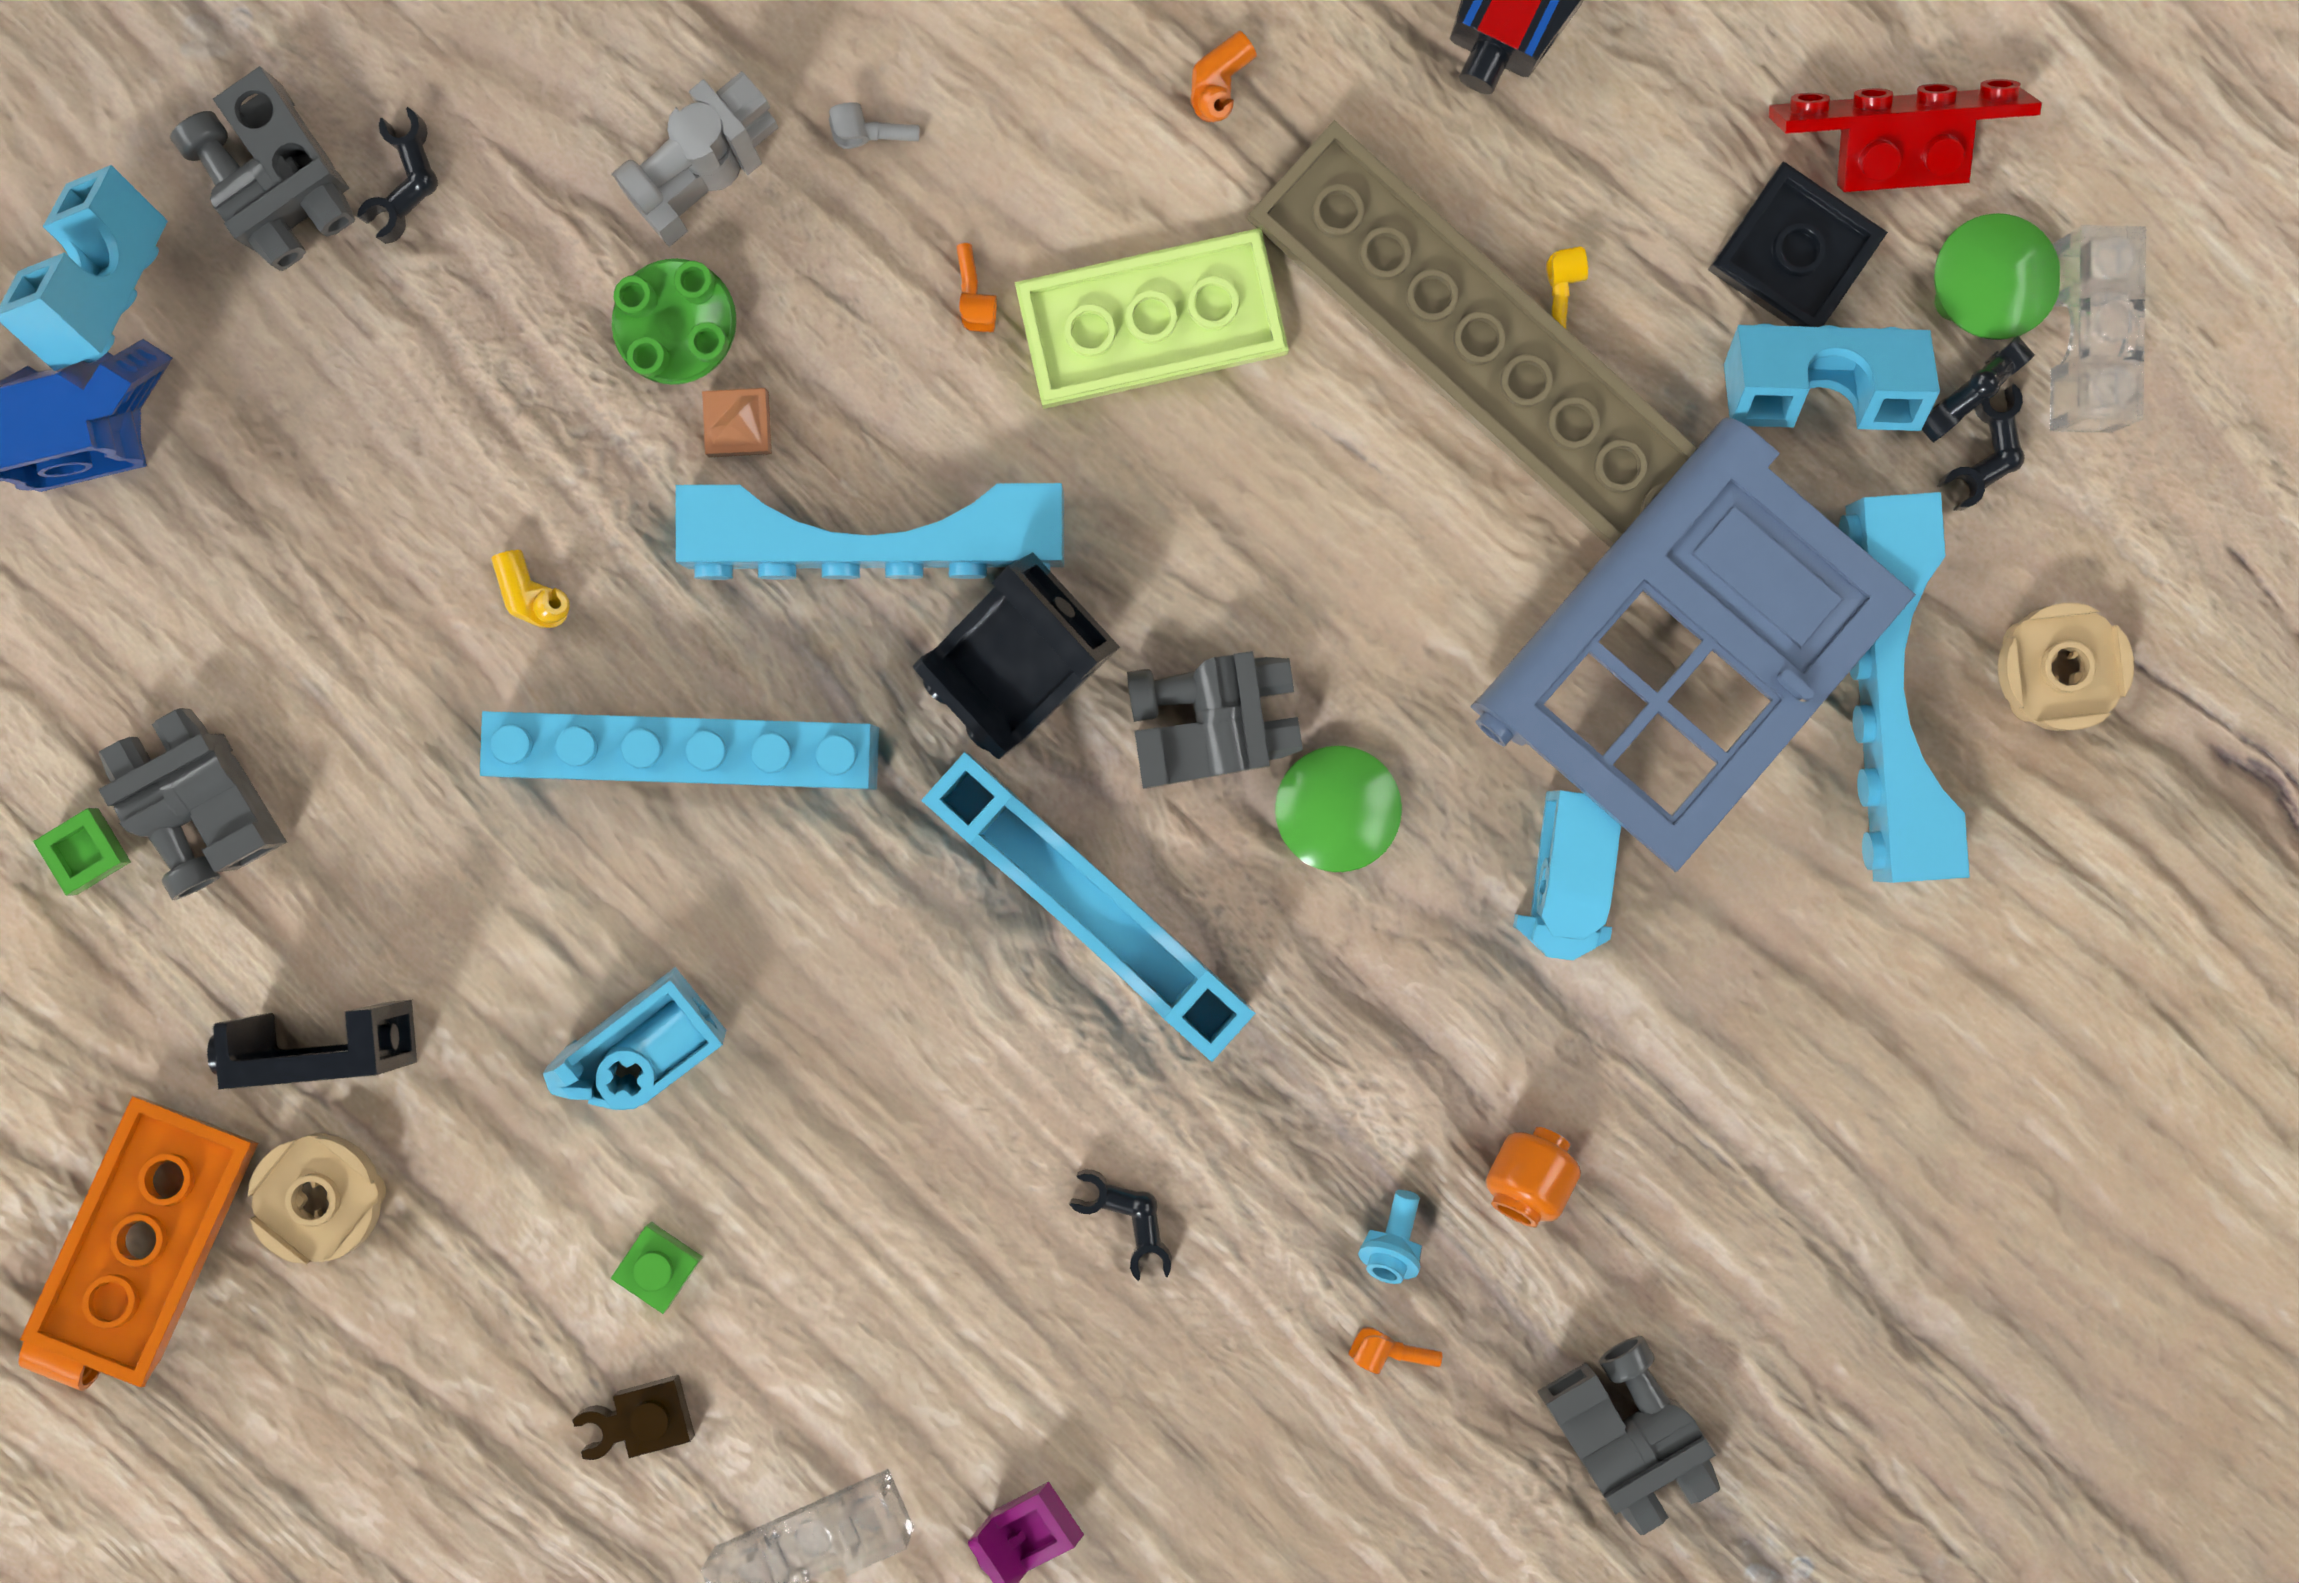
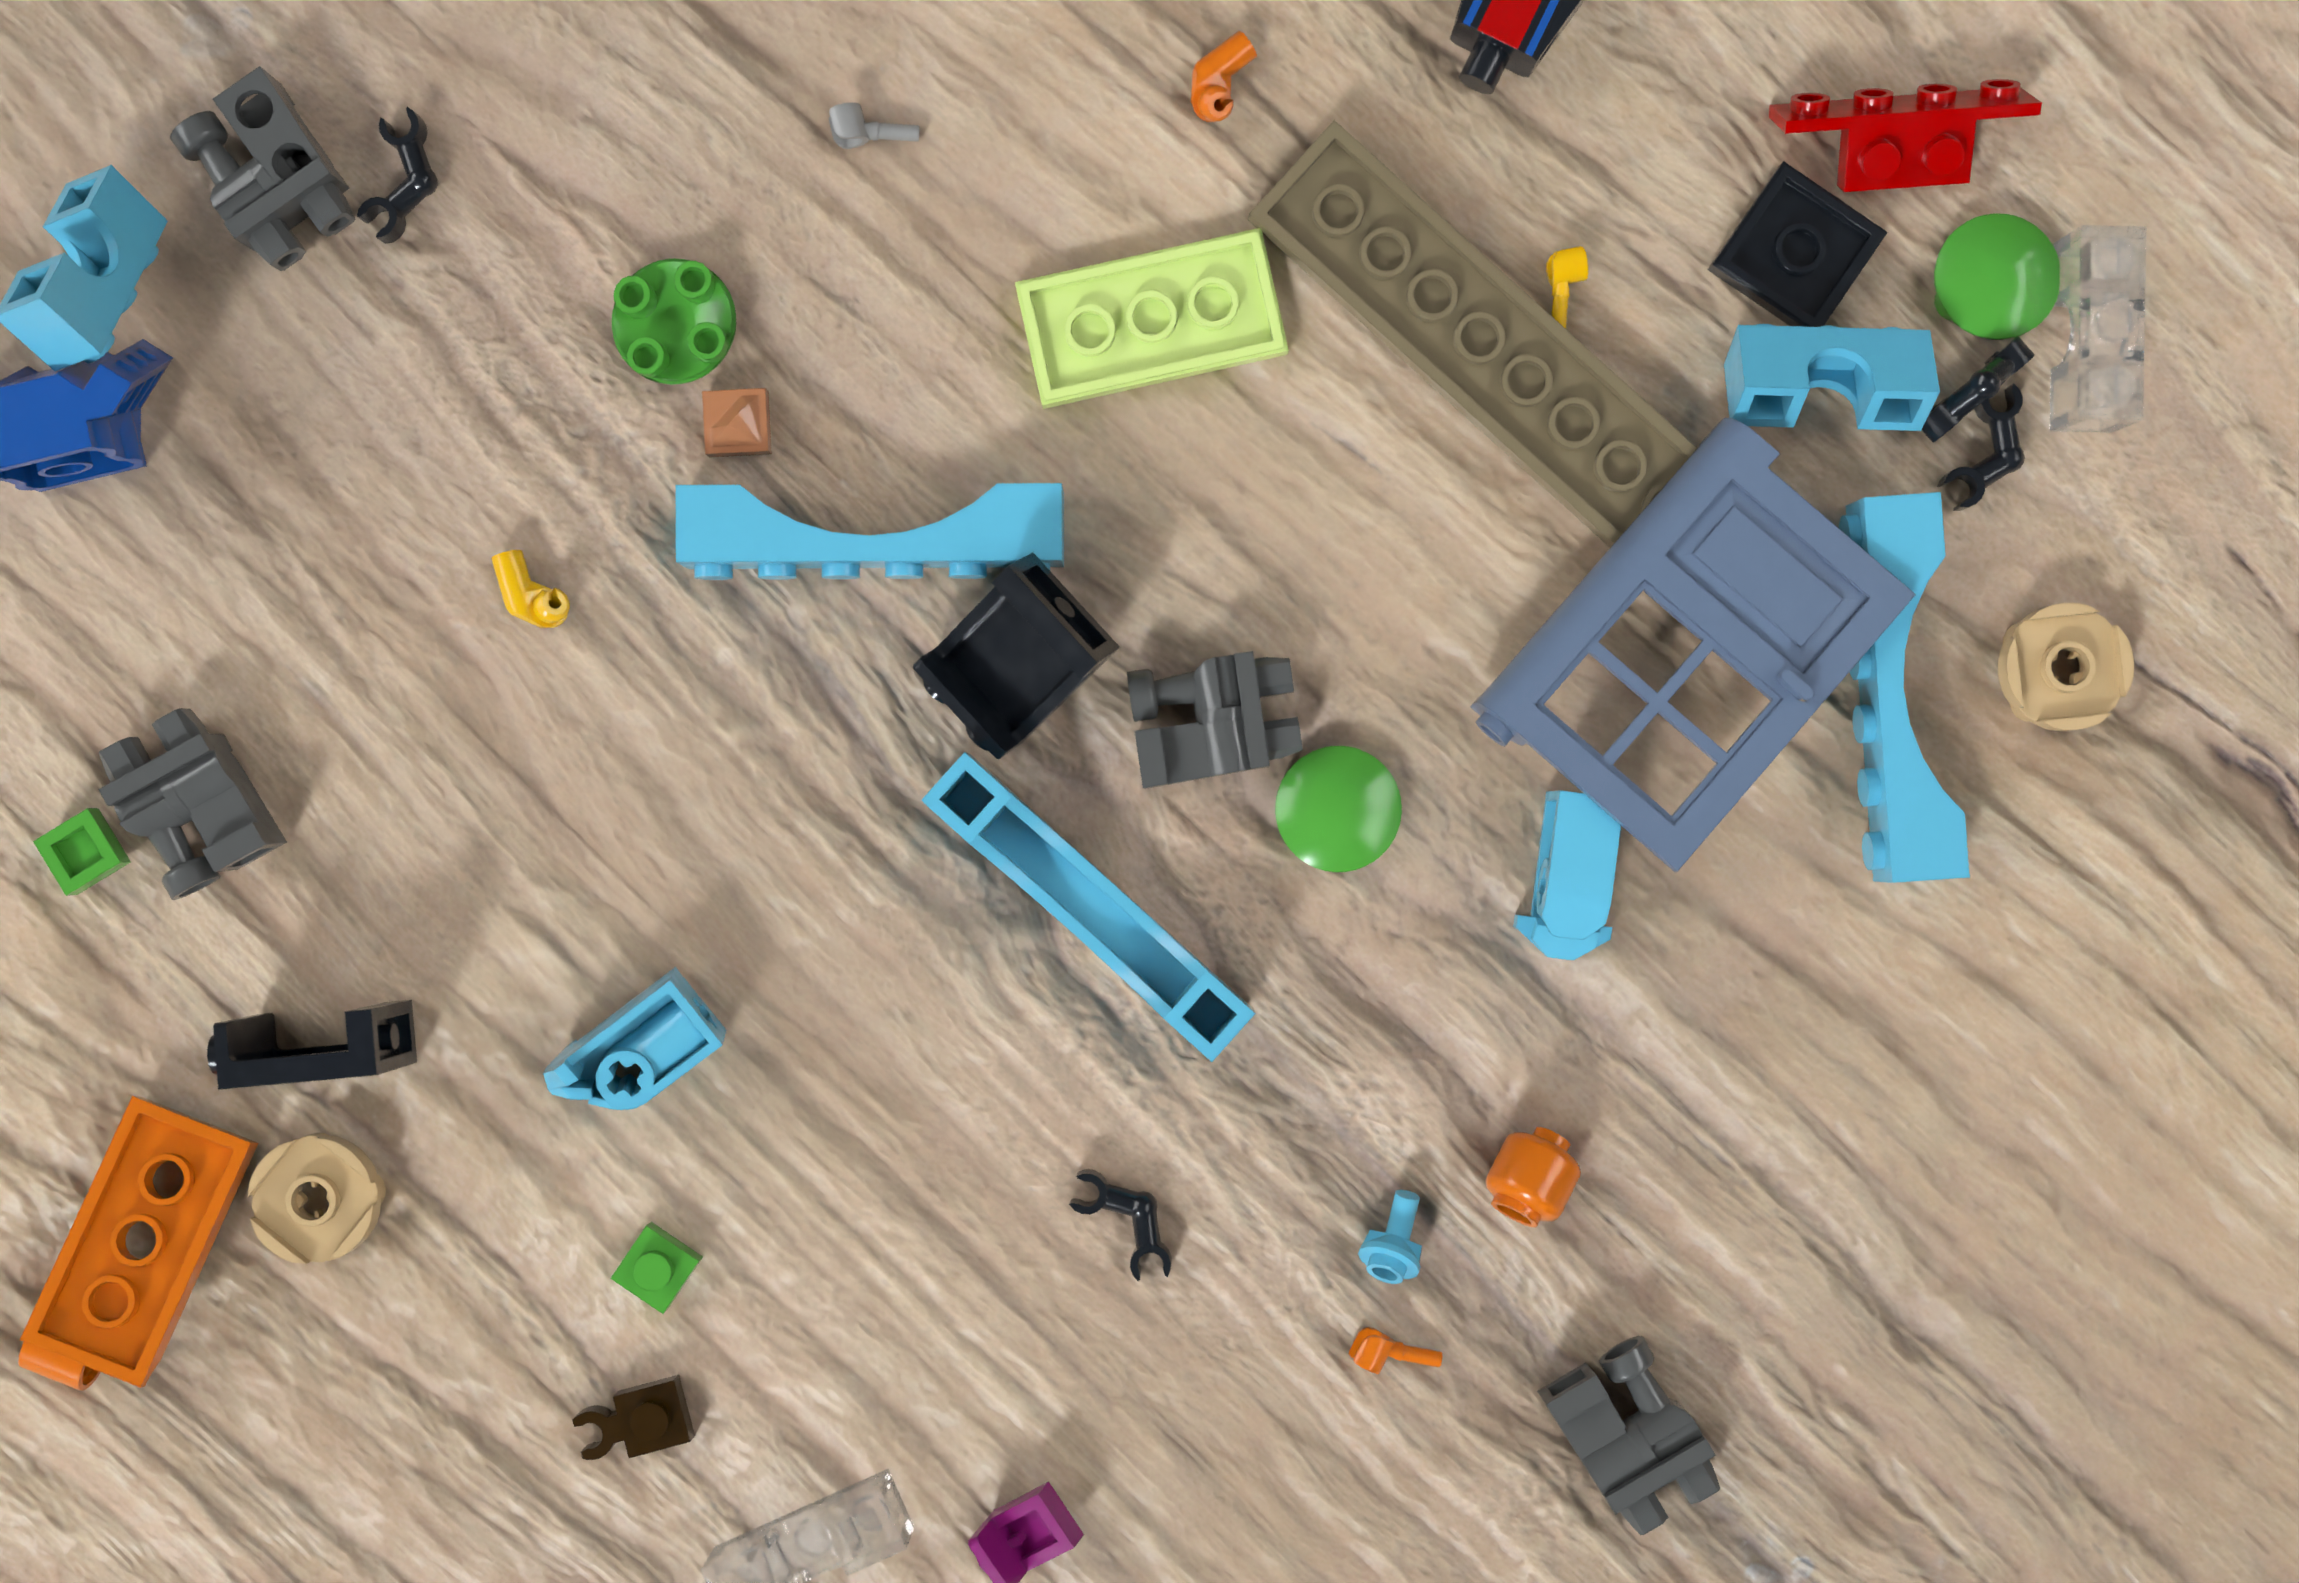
medium azure arch [480,711,879,790] -> none
light grey hips [611,71,778,247] -> none
orange hand [956,243,997,332] -> none

